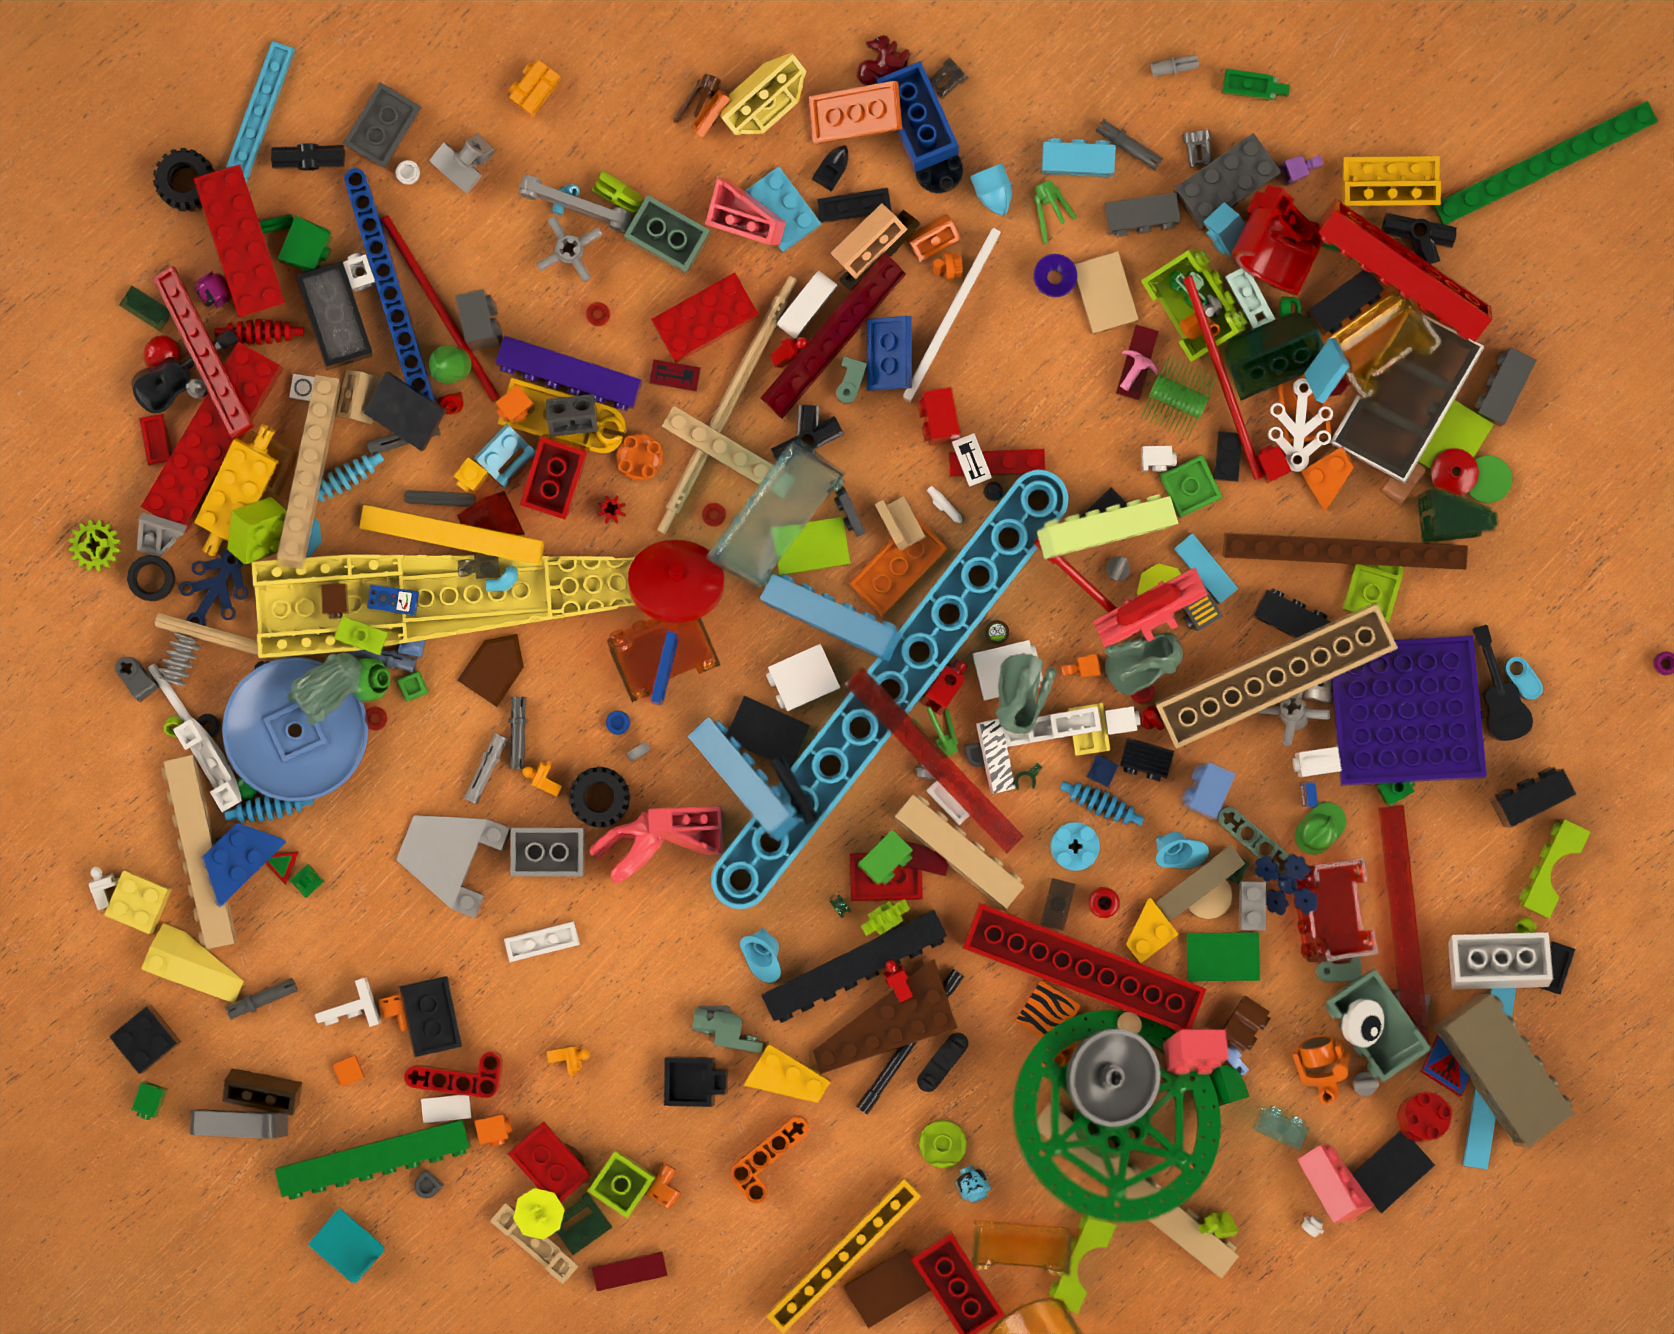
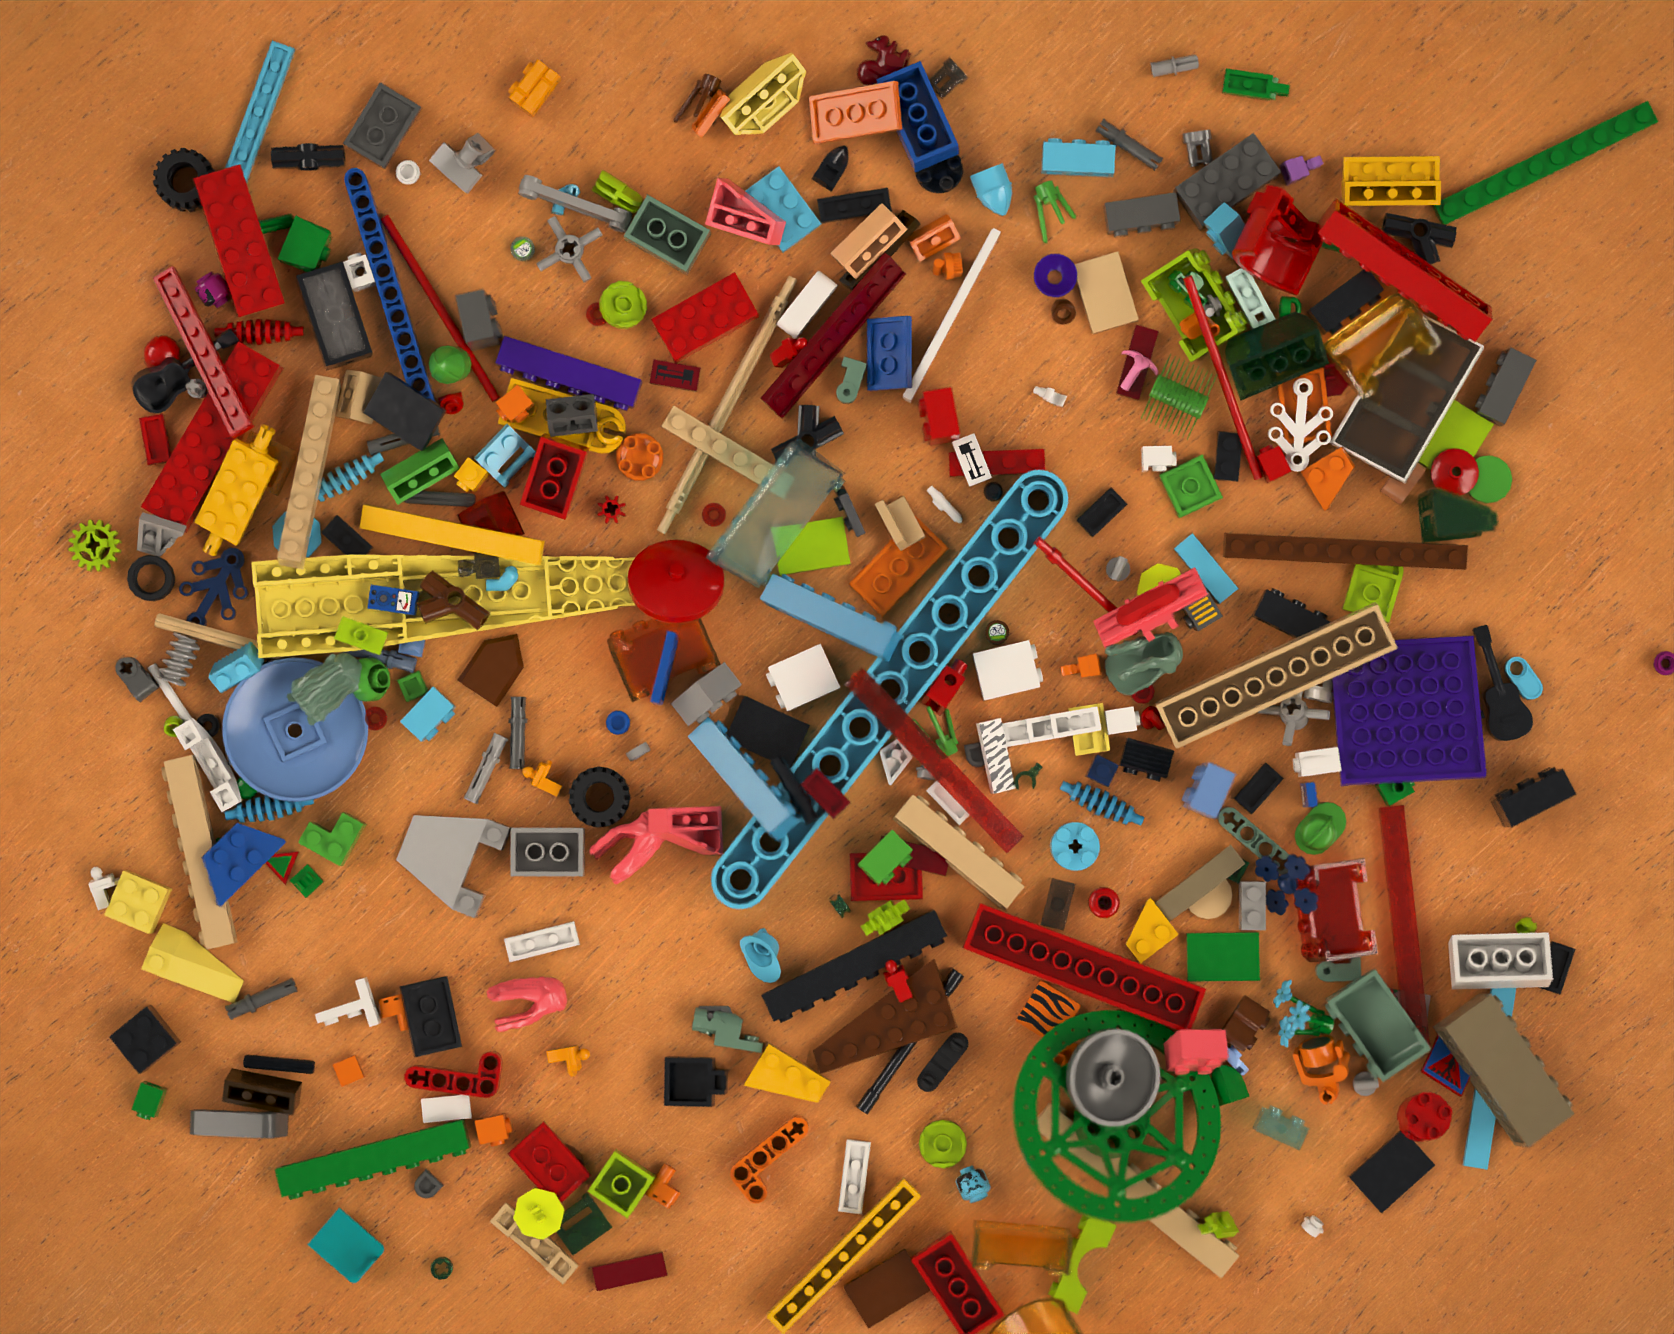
clear green plate [119,285,171,332] -> none
lime brick [228,497,287,564] -> none
white tile [289,374,315,401] -> none
reddish brown brick [321,583,349,619] -> none
sand green hair [995,653,1057,734] -> none
yellowish green brick [1037,494,1178,559] -> none
tan piece [1117,1012,1142,1034] -> none
medium azure piece [1156,831,1209,869] -> none
coral wedge [1298,1144,1375,1223] -> none
medium azure tile [1304,337,1350,403] -> none
white tile [1342,998,1384,1047] -> none
lime arch [1519,819,1591,919] -> none
none -> medium azure brick [209,642,265,693]
none -> black axle [243,1055,315,1074]
none -> bright green brick [298,812,367,866]
none -> black plate [321,515,374,555]
none -> bright green brick [380,438,460,505]
none -> medium azure brick [400,687,456,742]
none -> reddish brown piece [417,570,490,630]
none -> clear green bush [431,1257,453,1280]
none -> coral hair [487,977,567,1032]
none -> tile [511,237,535,261]
none -> lime tile [599,281,647,329]
none -> light grey brick [671,662,742,726]
none -> dark red tile [800,768,851,819]
none -> white tile [838,1139,871,1214]
none -> white piece [880,738,913,785]
none -> white piece [1033,386,1067,407]
none -> reddish brown piece [1051,299,1076,325]
none -> black tile [1233,763,1284,814]
none -> plant [1273,980,1334,1047]

